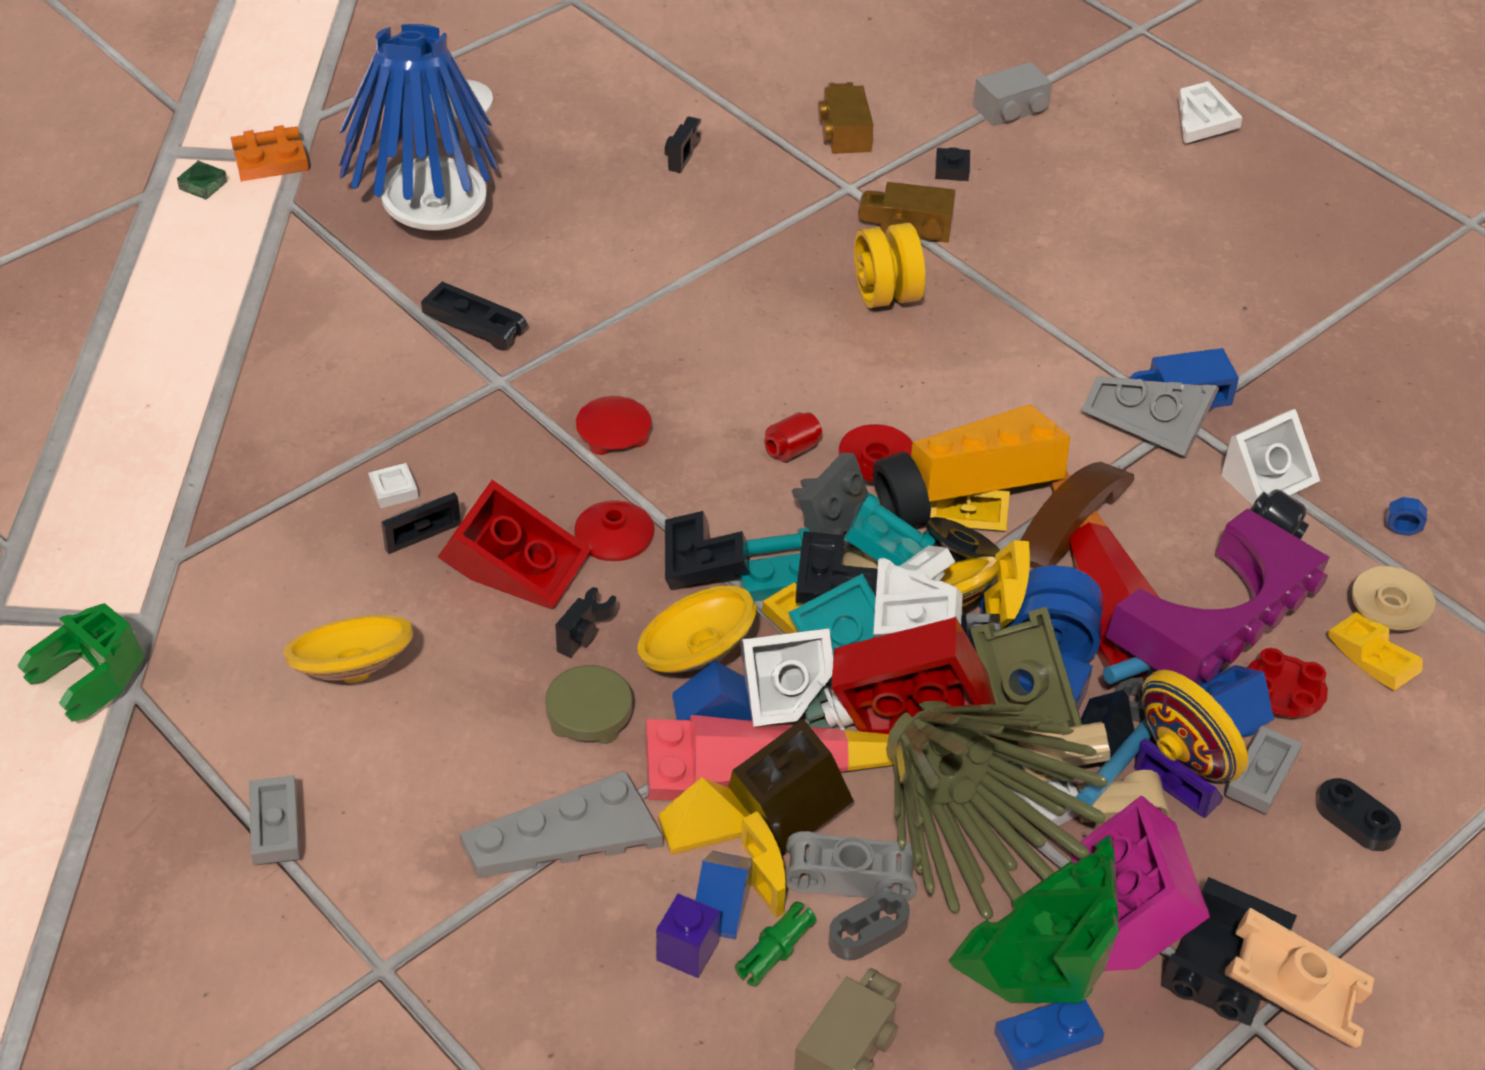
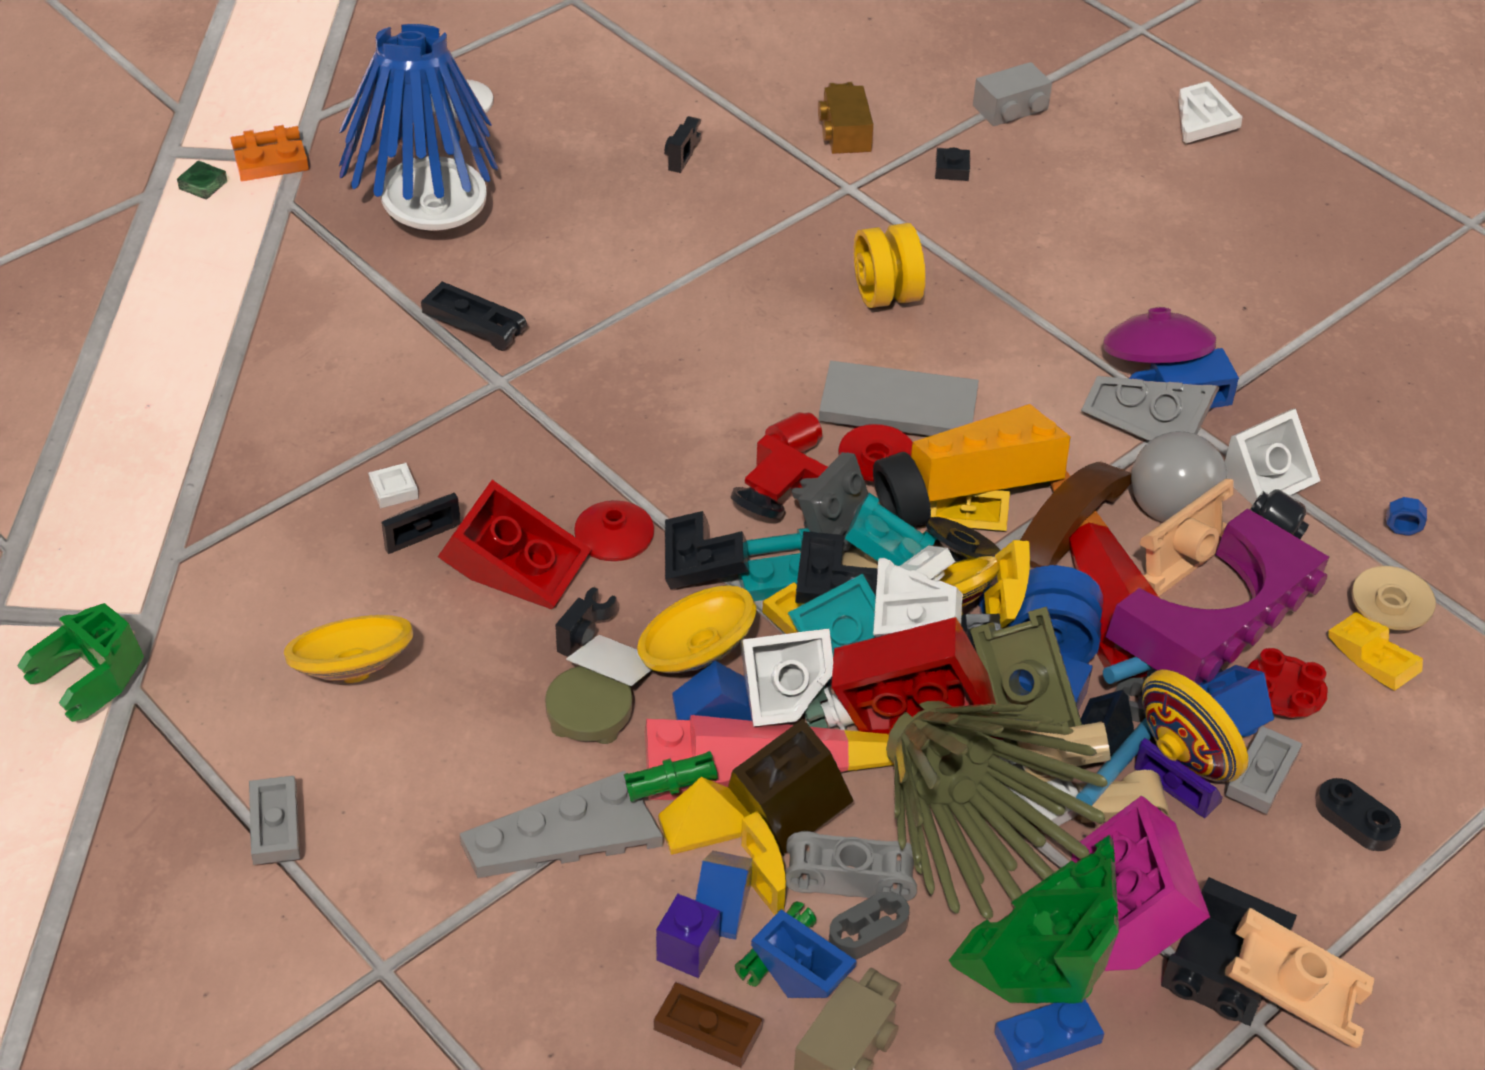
red dish [576,396,652,455] -> none
pearl gold brick [858,181,956,243] -> none
none -> white sticker [566,635,652,686]
none -> green pin [624,751,718,802]
none -> reddish brown plate [654,982,763,1068]
none -> red piece [730,434,828,519]
none -> blue slope [751,909,857,998]
none -> light grey tile [819,360,979,436]
none -> magenta dish [1104,307,1216,363]
none -> light grey piece [1131,431,1227,523]
none -> light nougat piece [1140,479,1234,596]

